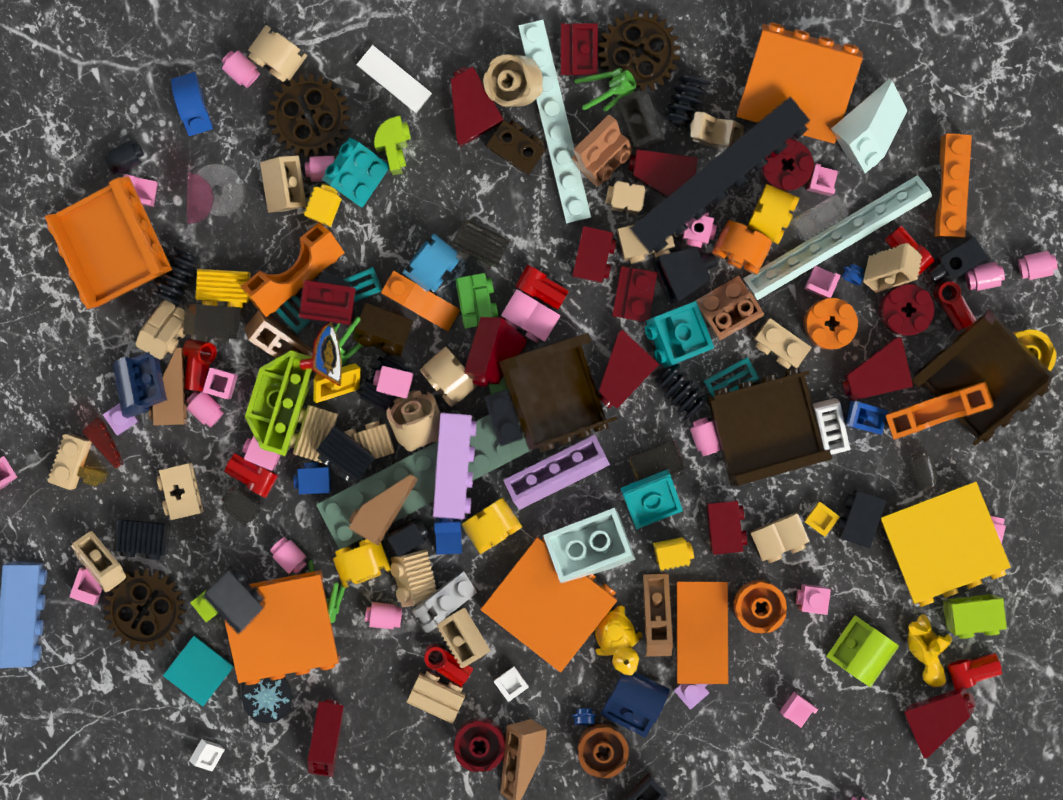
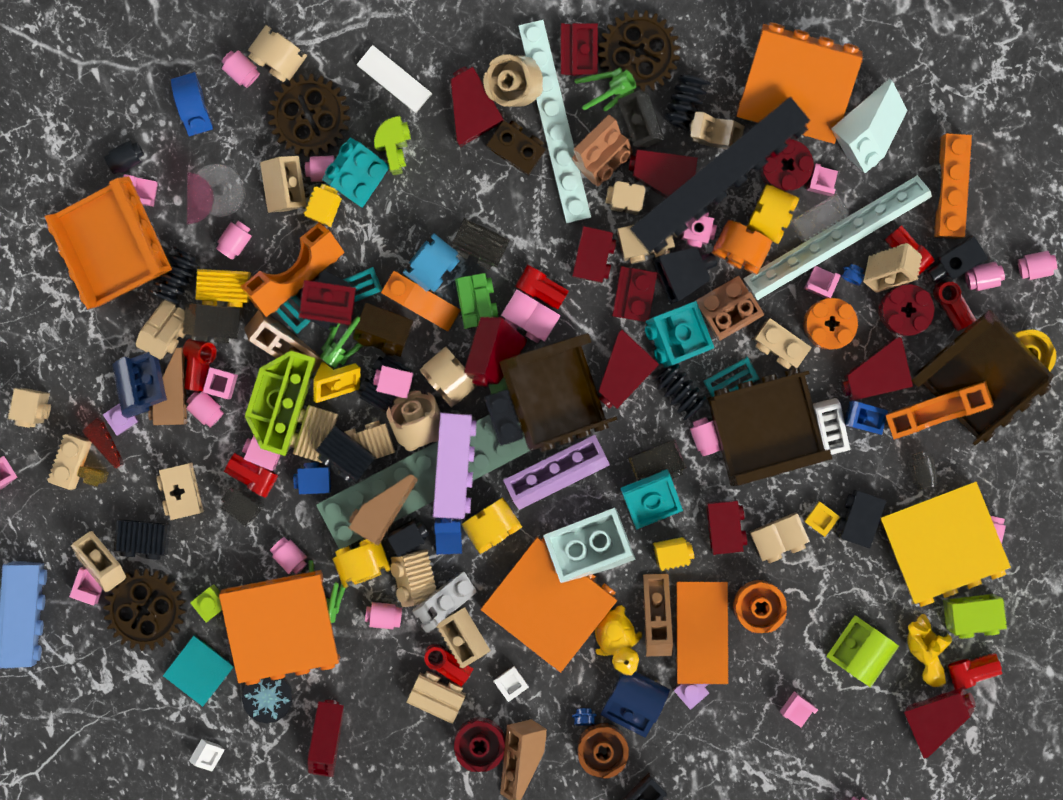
black slope [202,566,266,634] -> none
shield [300,322,342,386] -> none
bright pink brick [796,584,831,615] -> none
none -> tan brick [8,388,51,428]
none -> bright pink brick [216,221,252,260]

